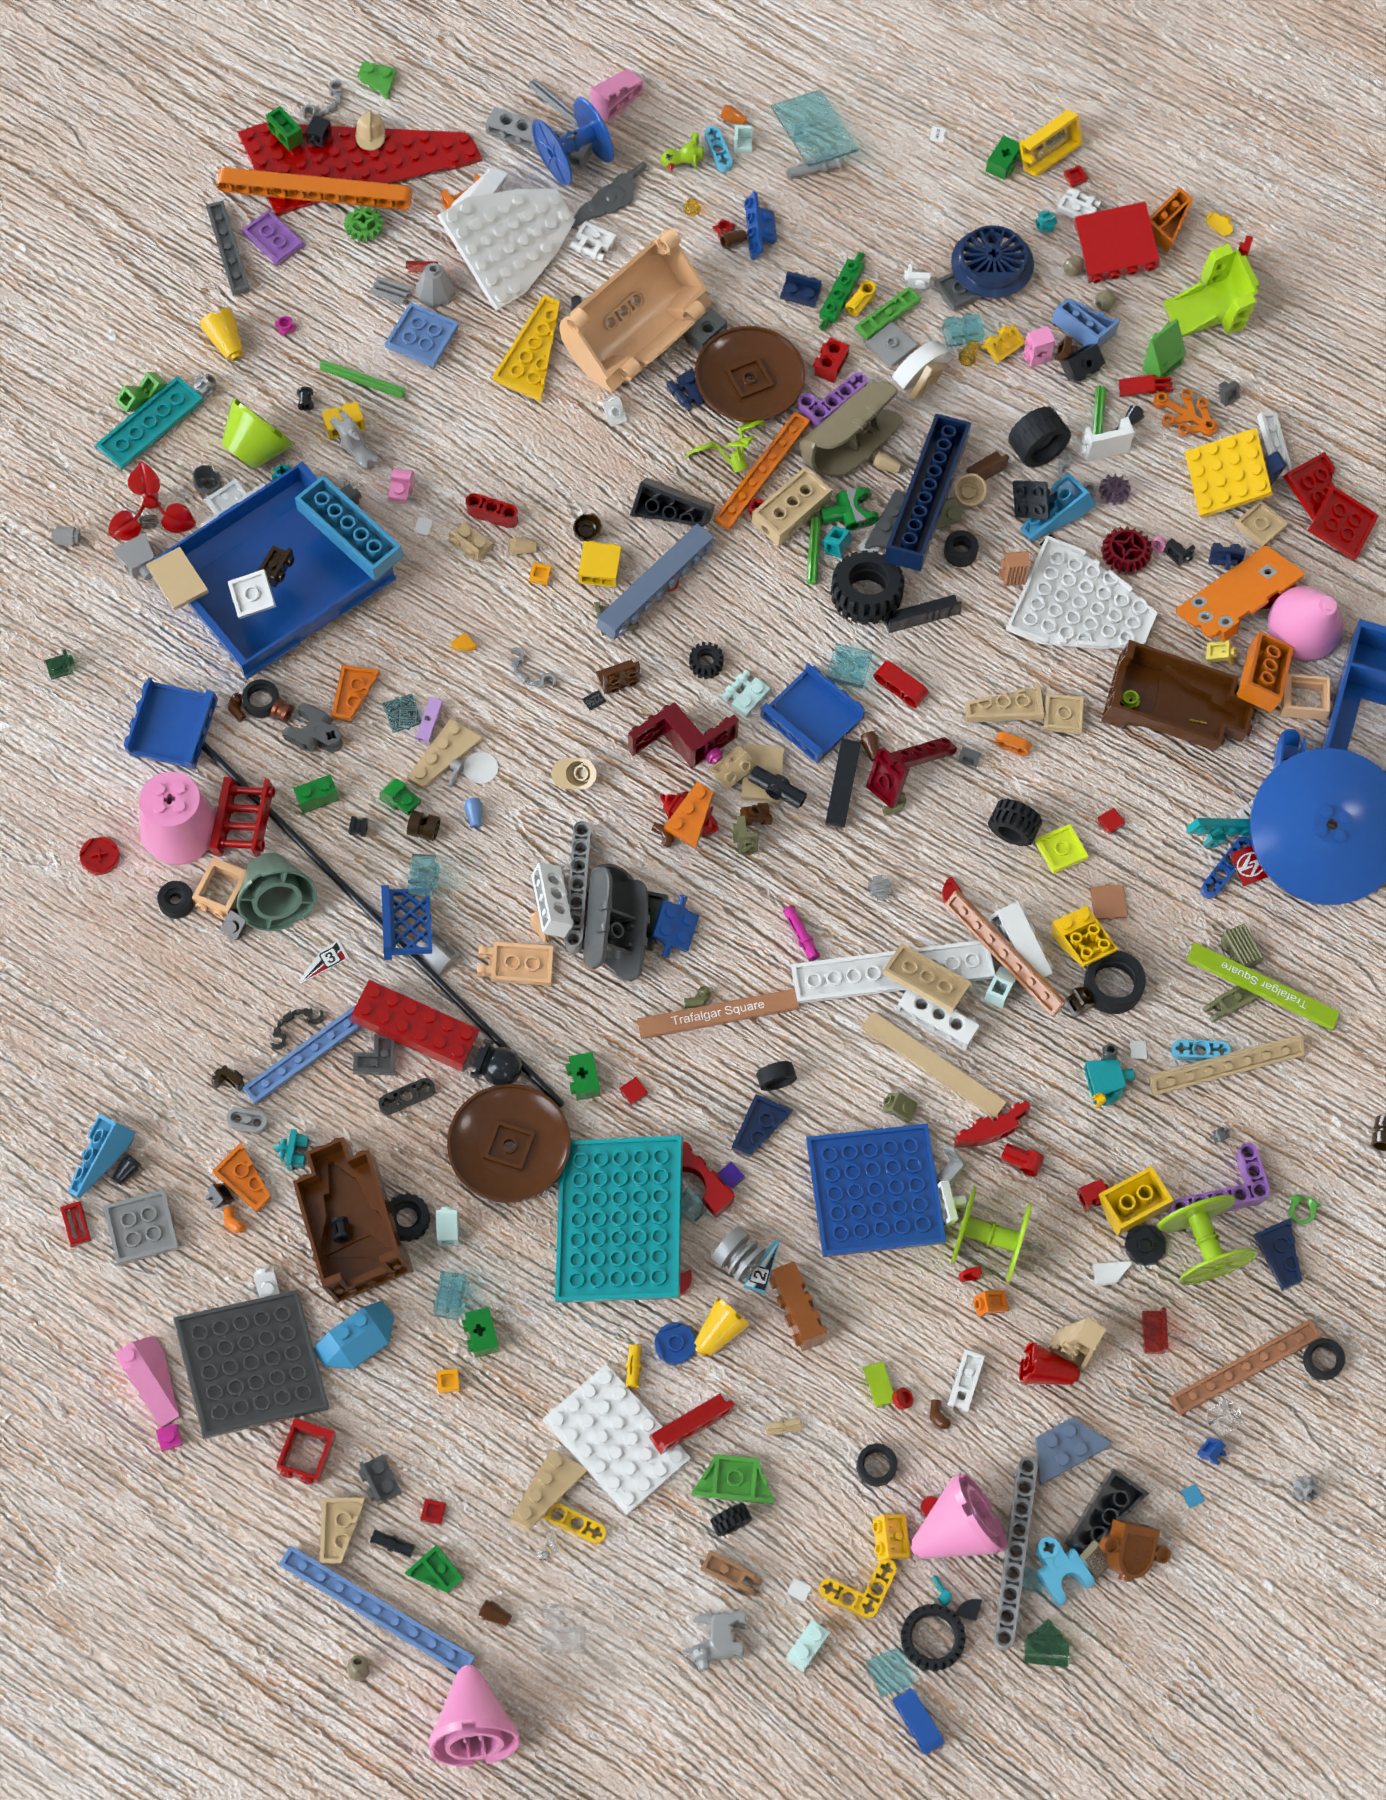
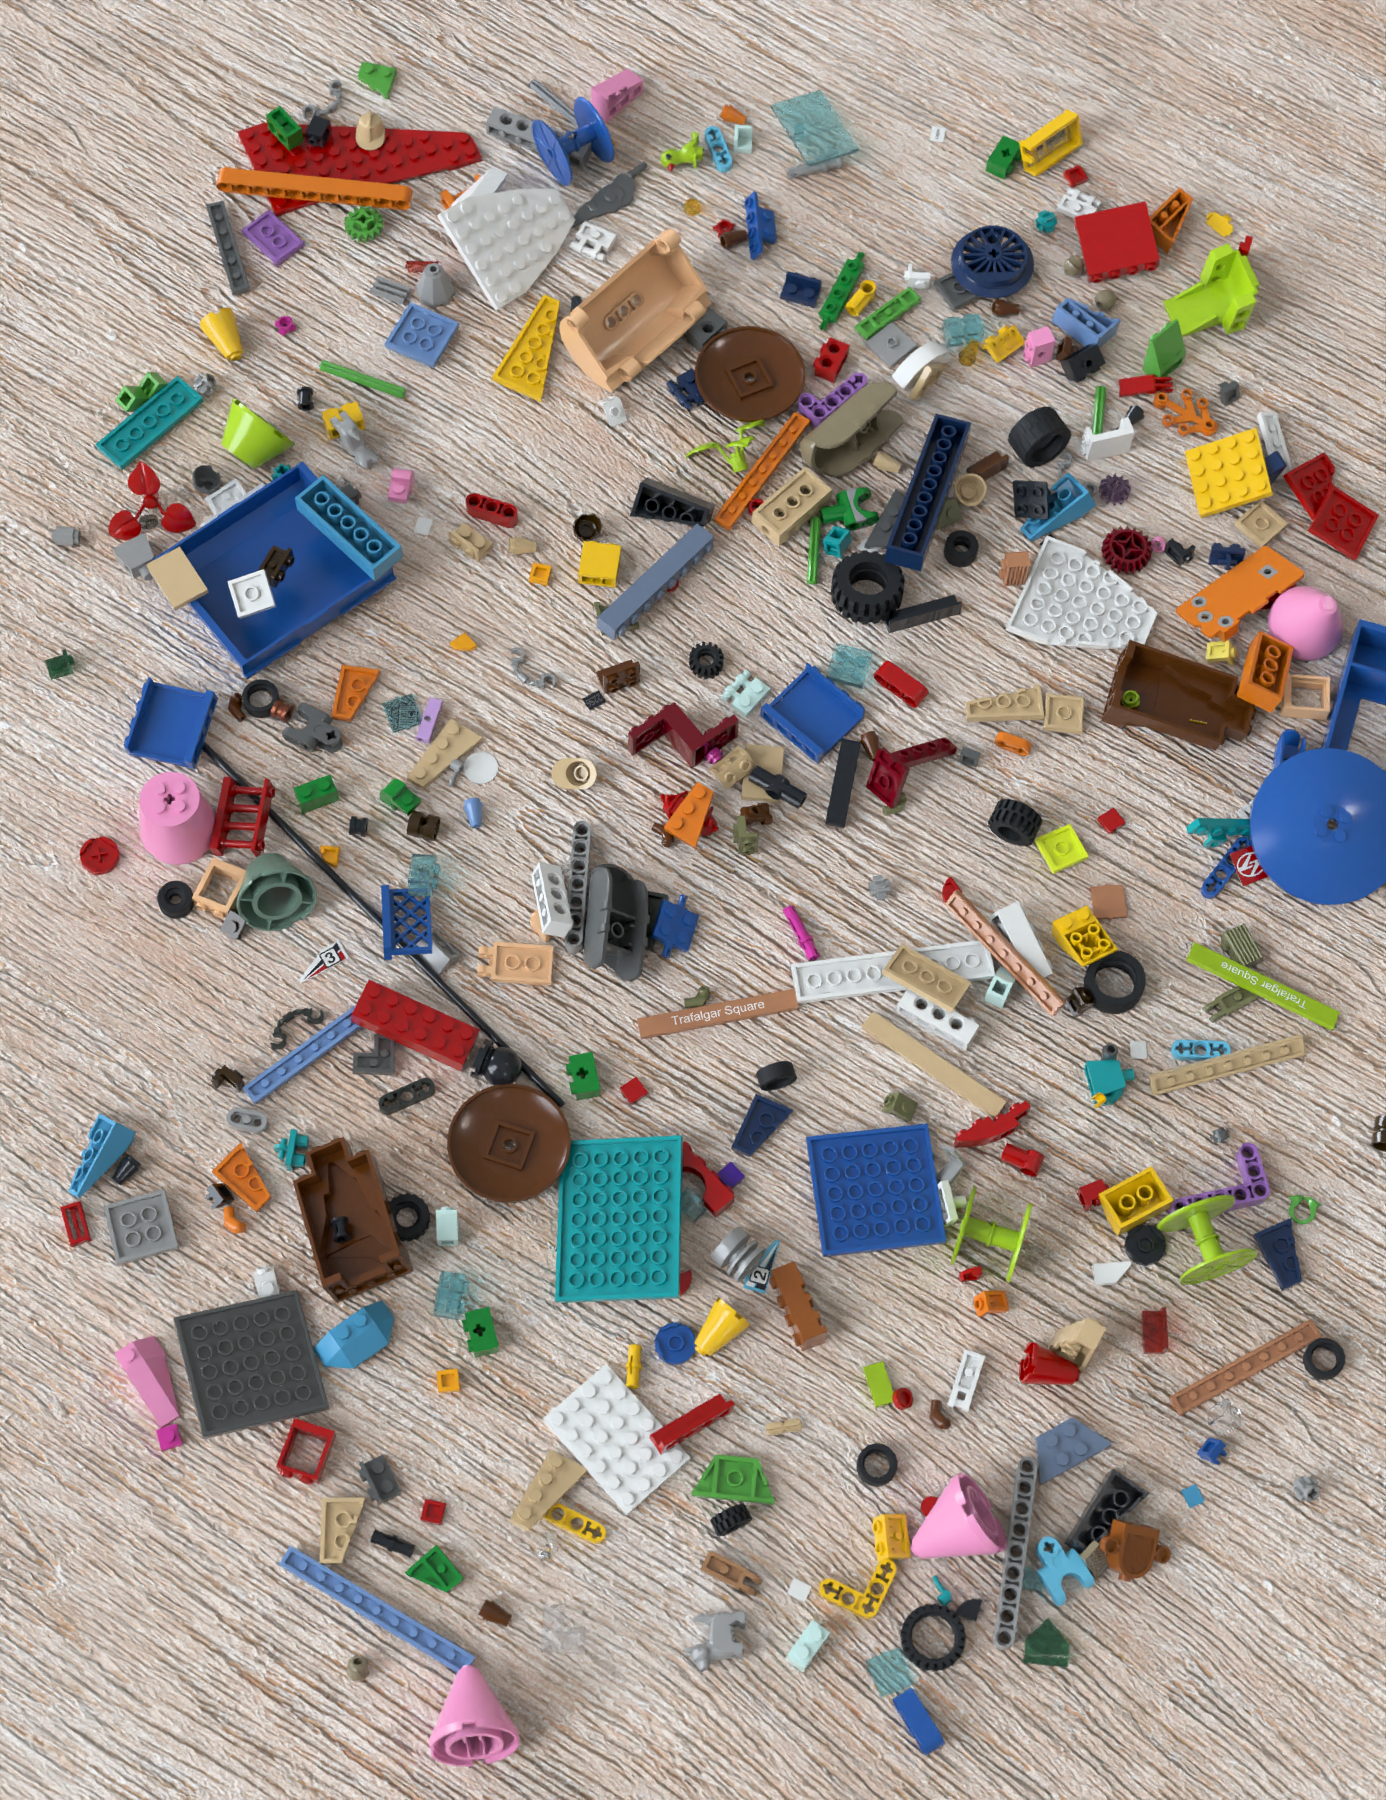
none -> light orange tile [320,845,340,868]
none -> reddish brown cone [992,299,1020,317]

